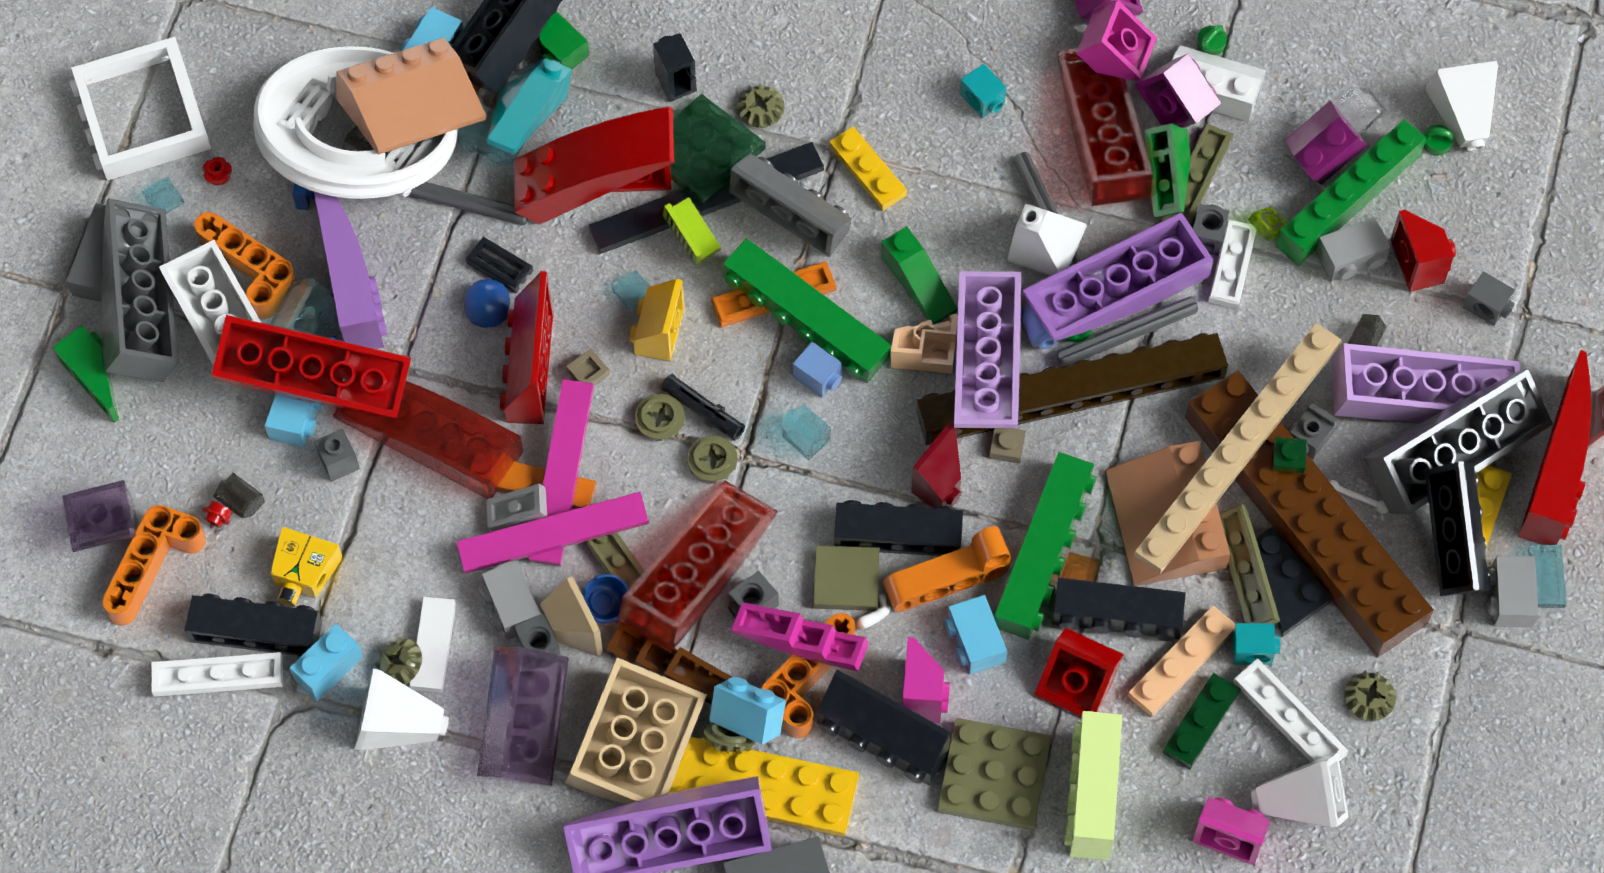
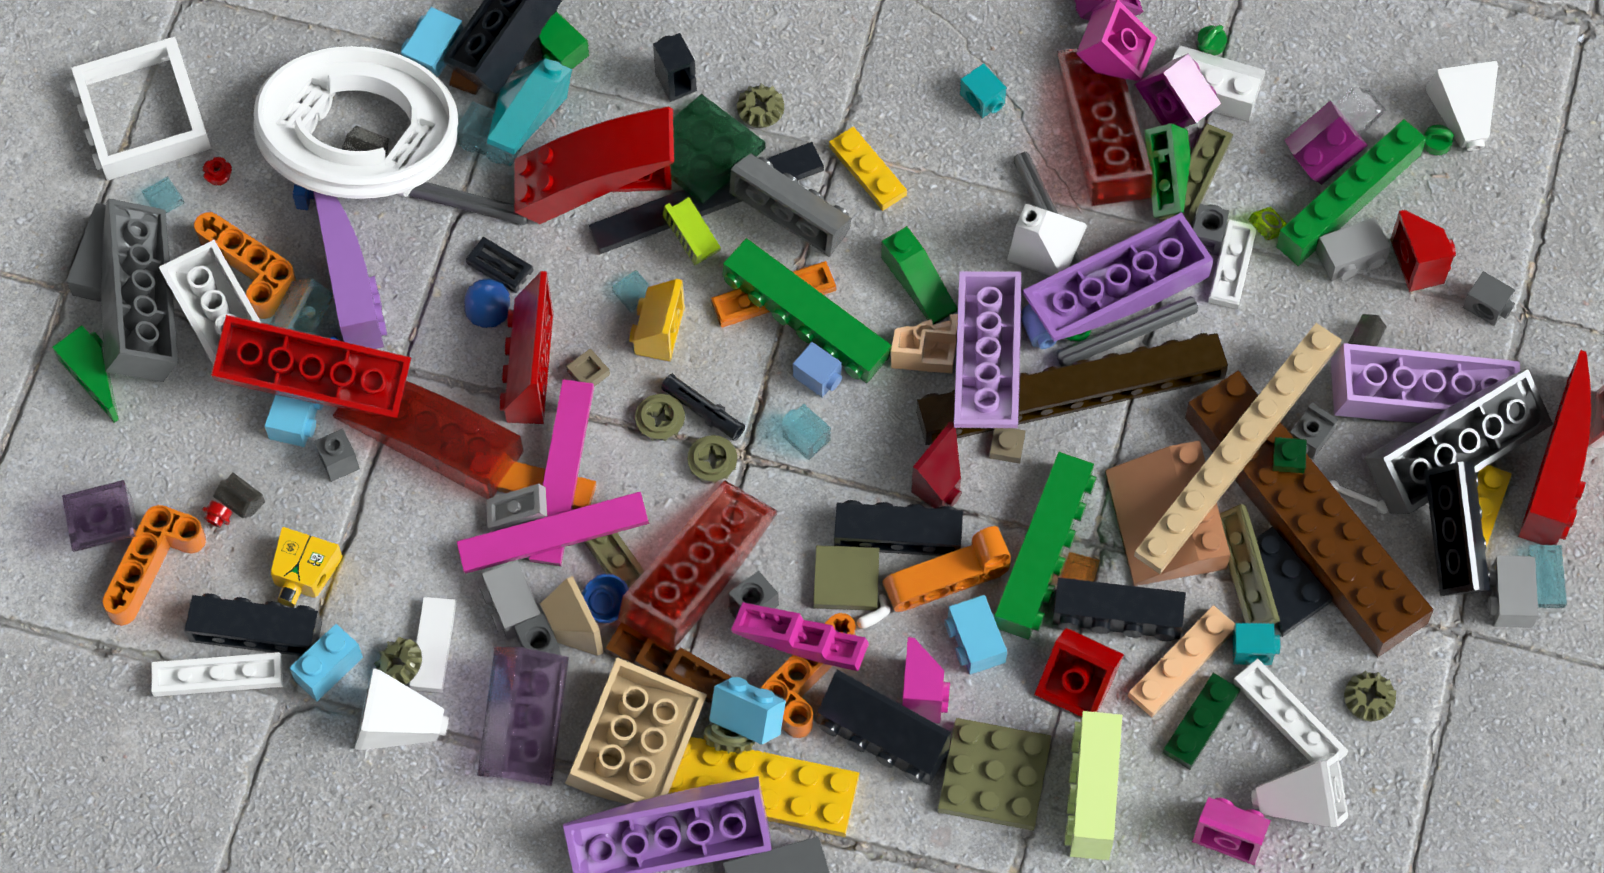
nougat slope [336,38,486,155] -> none

